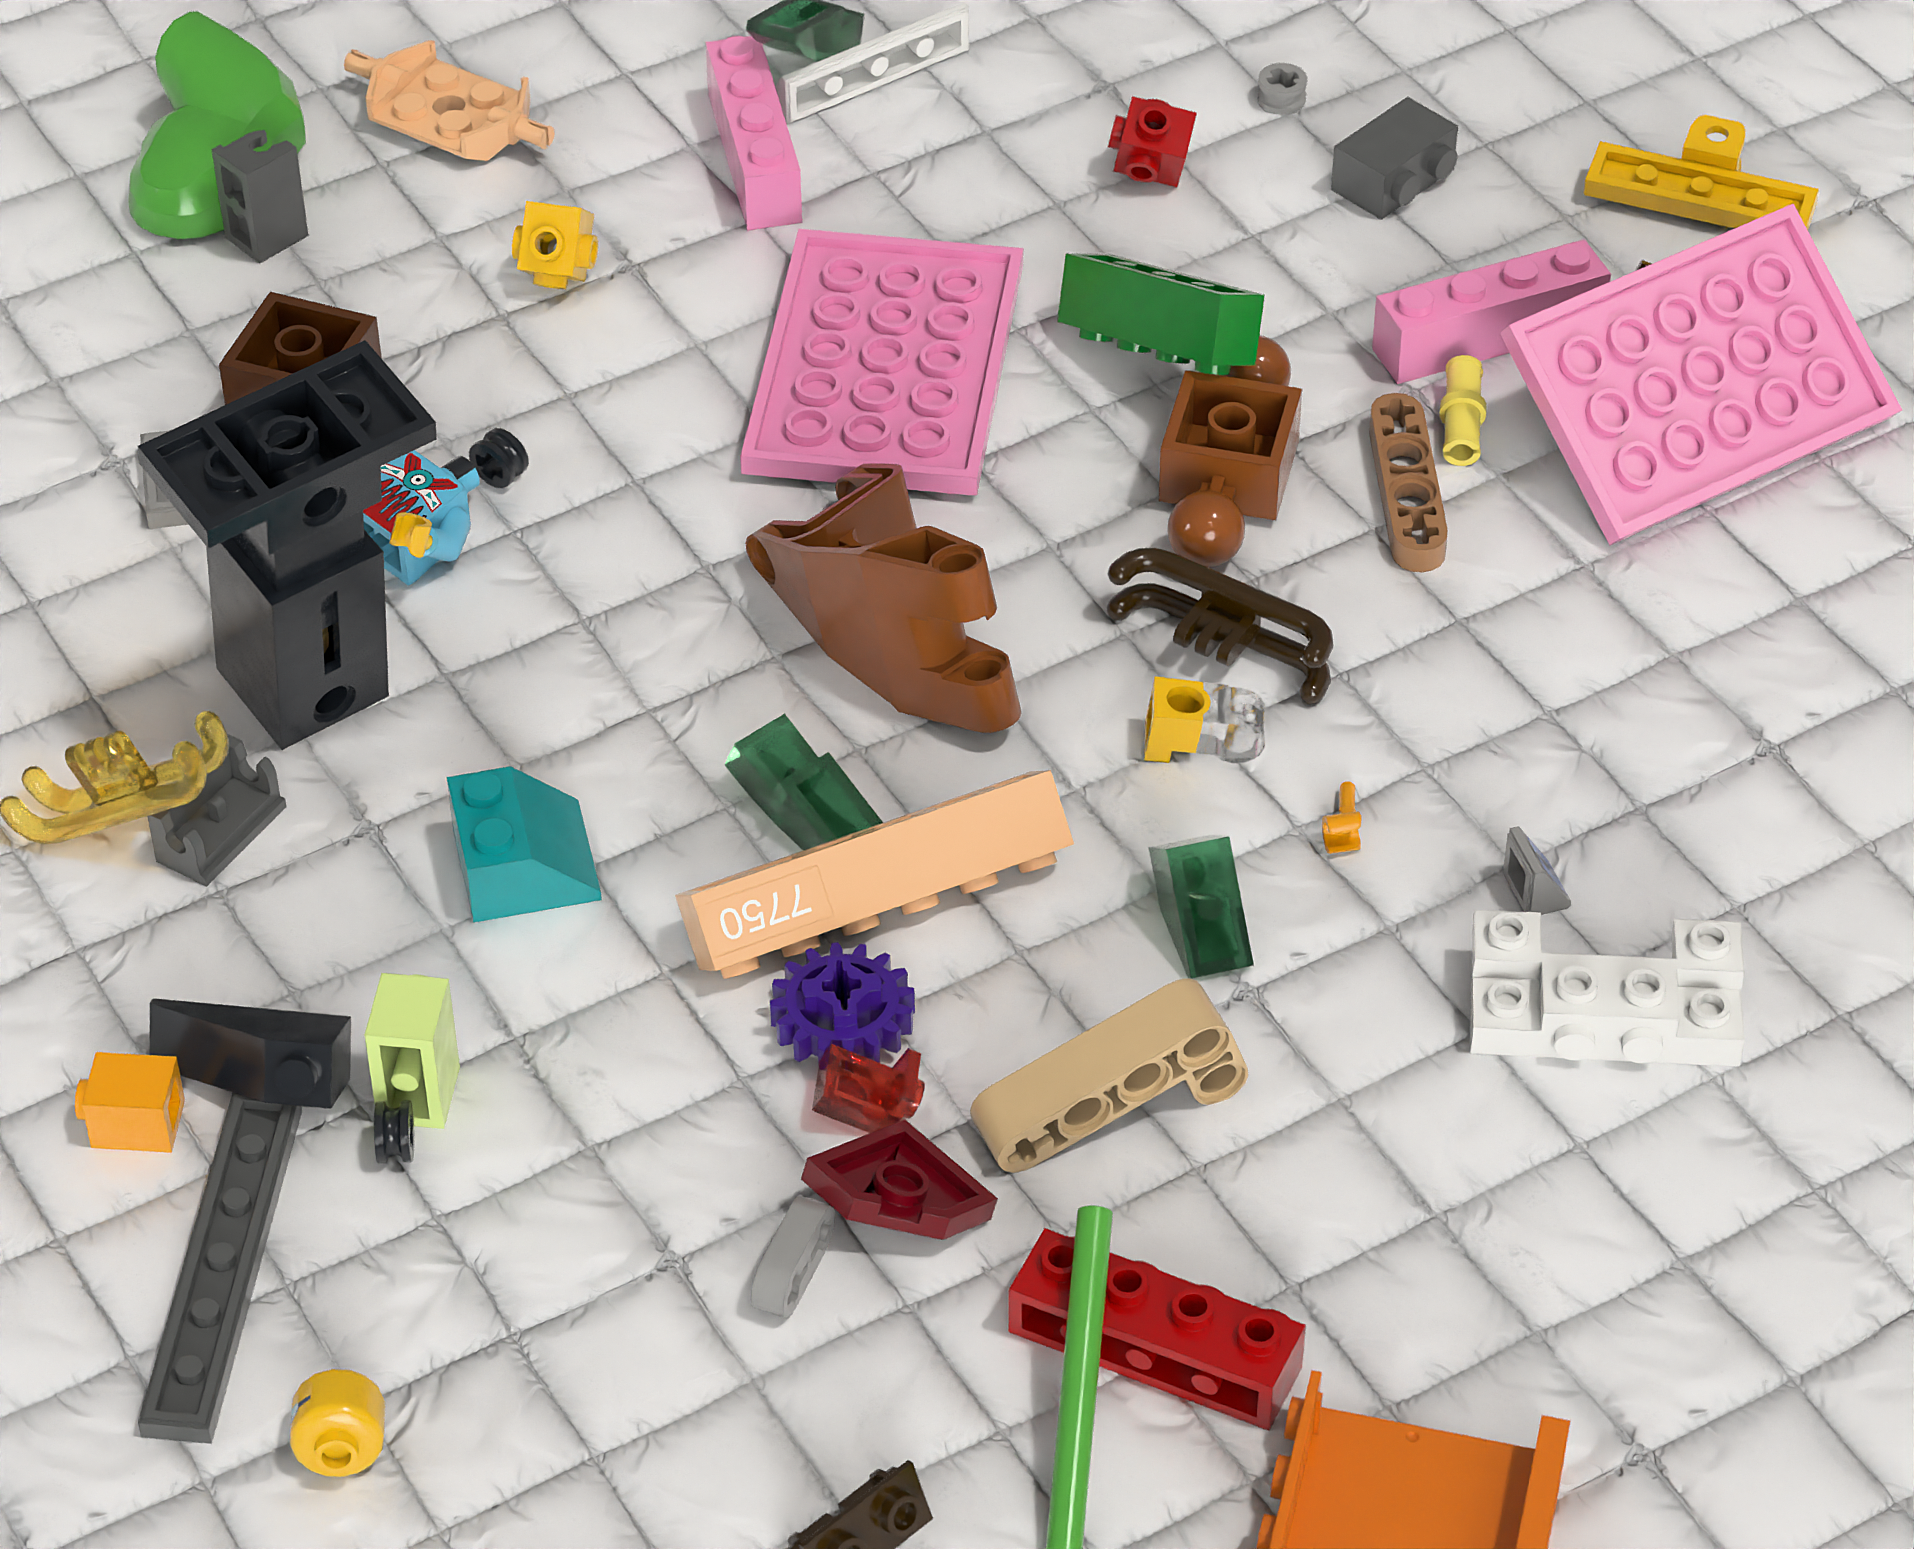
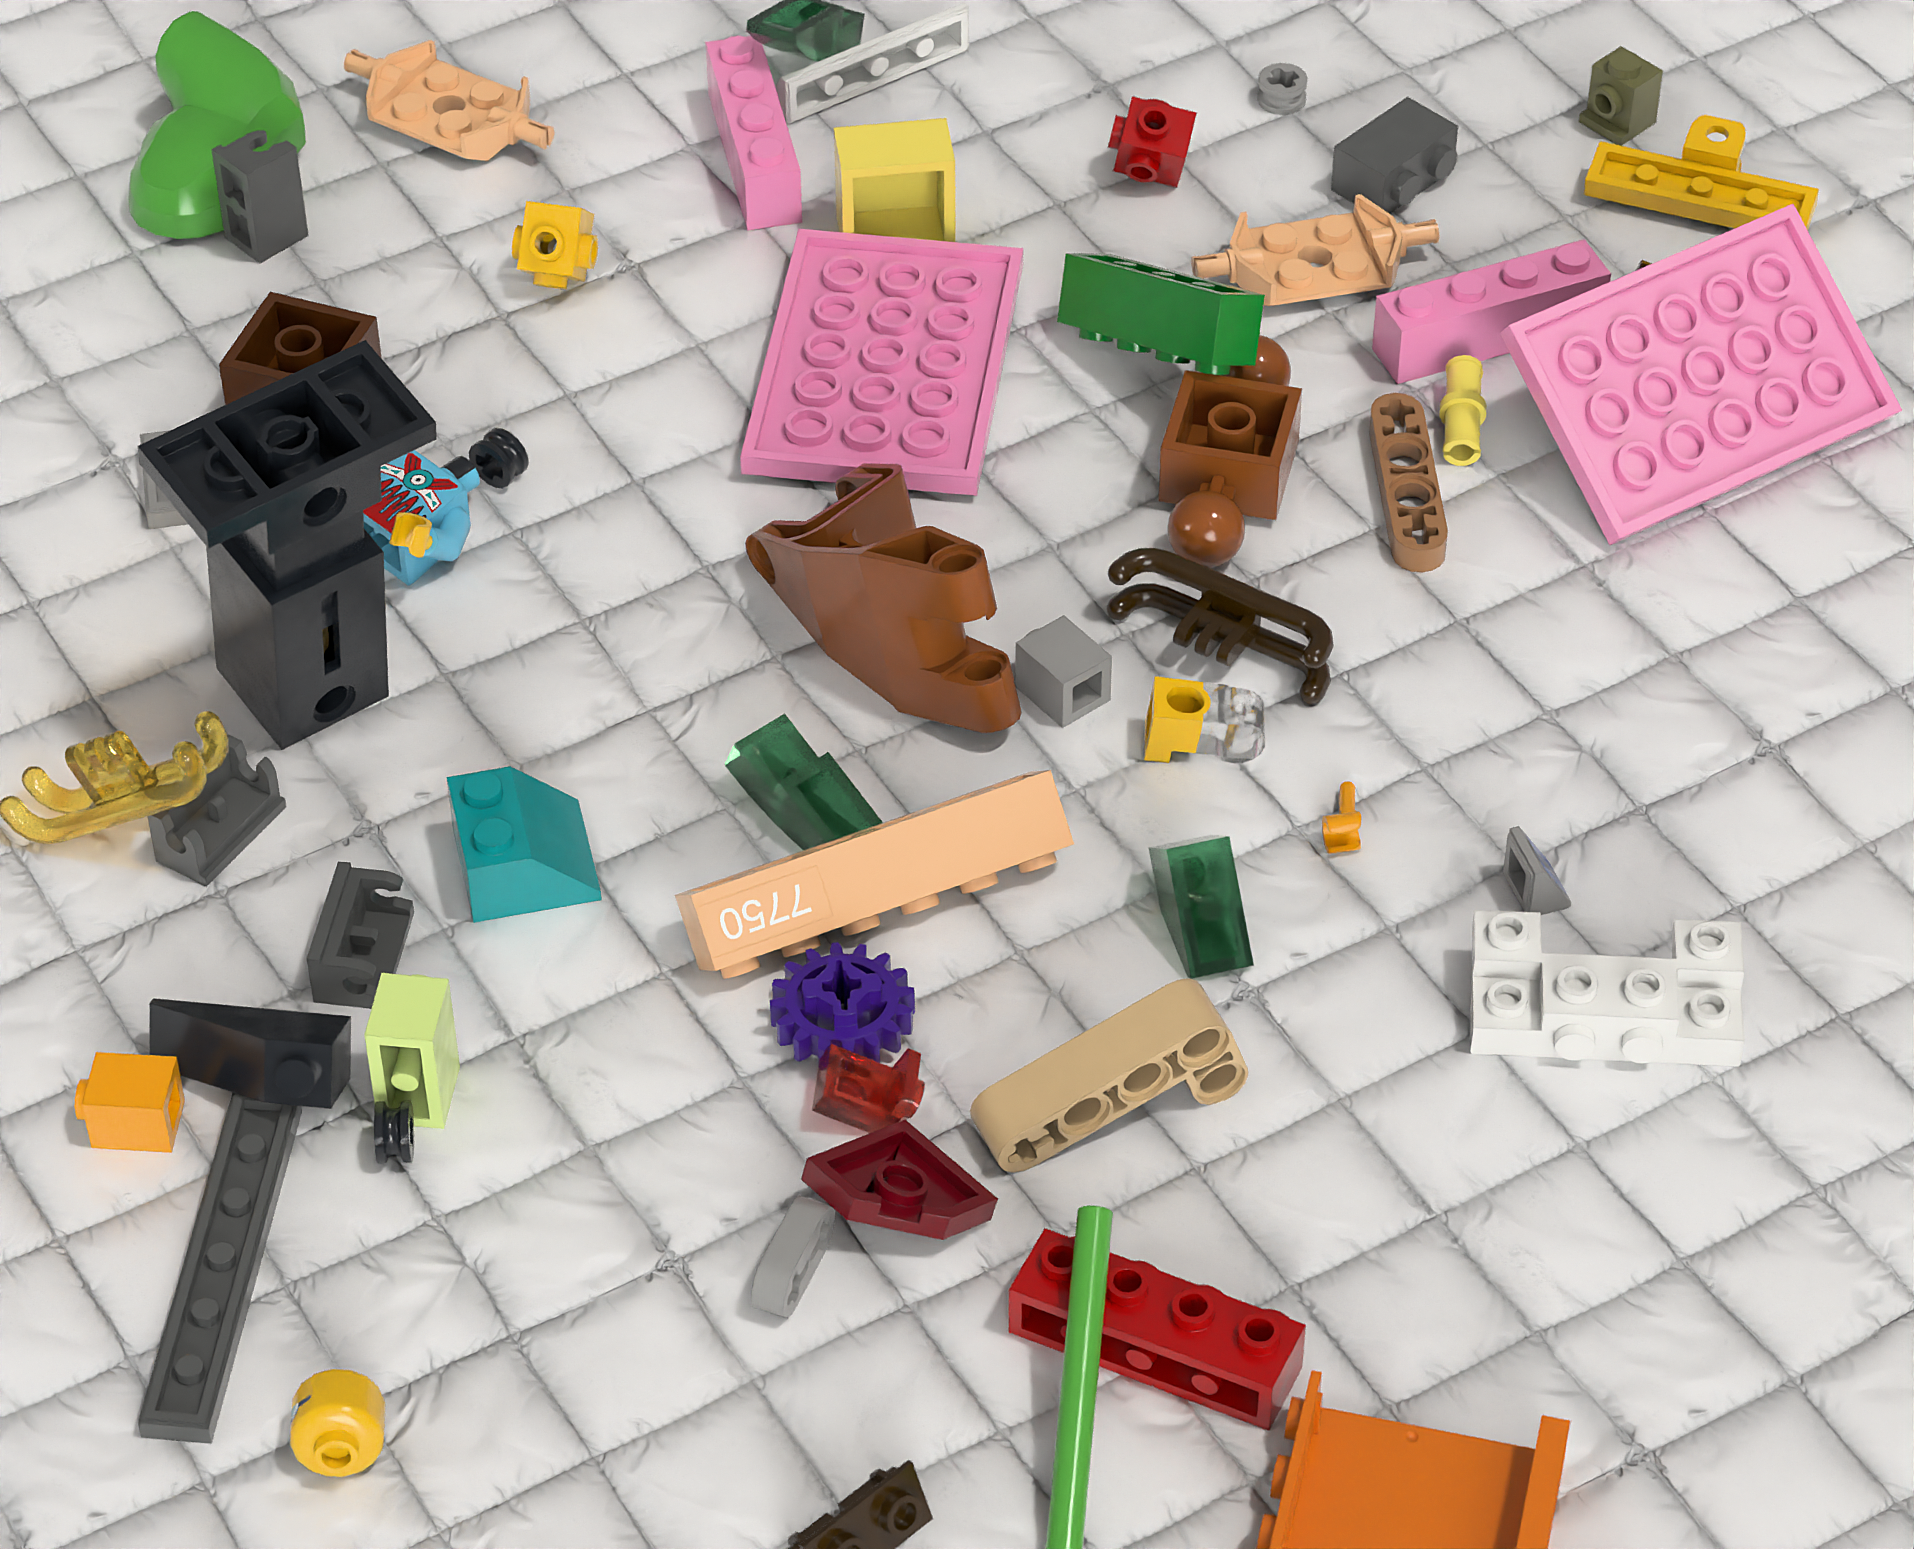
none -> dark grey hinge [307,861,414,1009]
none -> light yellow piece [834,118,956,242]
none -> light grey brick [1015,615,1112,728]
none -> light nougat plate [1191,194,1439,306]
none -> olive brick [1579,46,1663,146]

